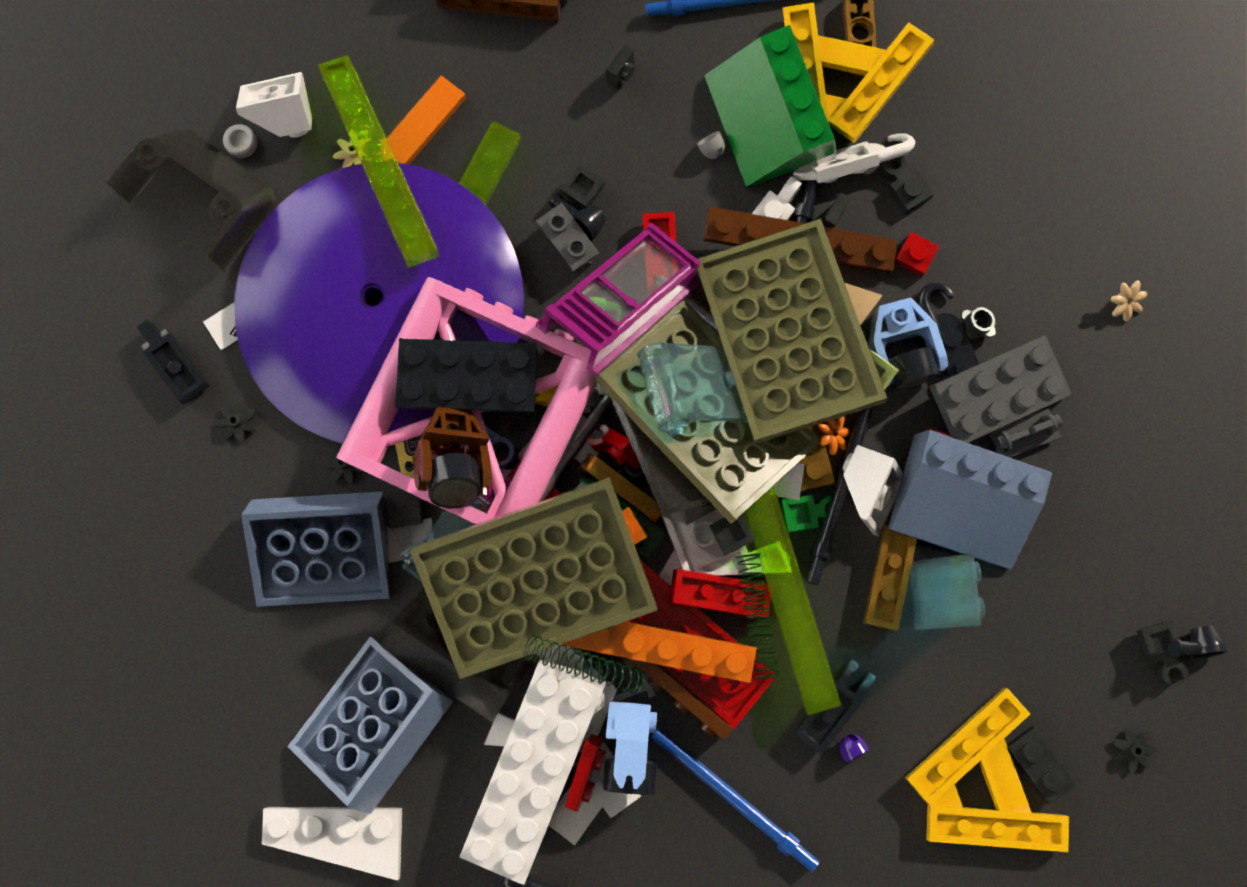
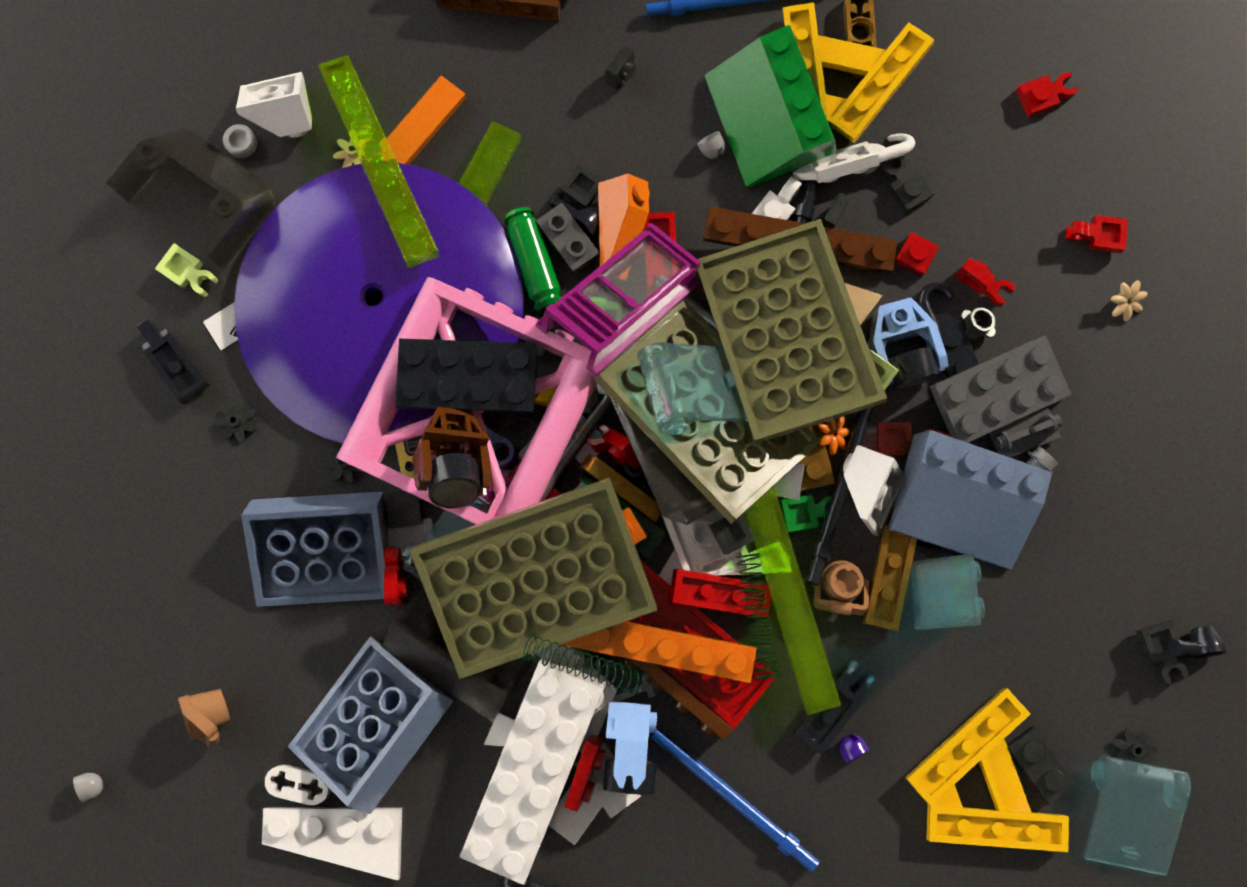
none -> light grey hinge [73,772,103,803]
none -> yellowish green plate [155,243,218,297]
none -> medium nougat piece [178,689,230,748]
none -> white beam [265,764,331,805]
none -> red plate [383,547,409,606]
none -> green axle [504,207,562,313]
none -> orange slope [598,173,650,282]
none -> medium nougat piece [813,560,869,616]
none -> clear red plate [876,422,912,457]
none -> red plate [954,258,1016,307]
none -> red plate [1016,72,1079,118]
none -> light grey plate [1027,446,1058,474]
none -> red plate [1065,215,1128,254]
none -> clear light blue door [1083,755,1191,876]

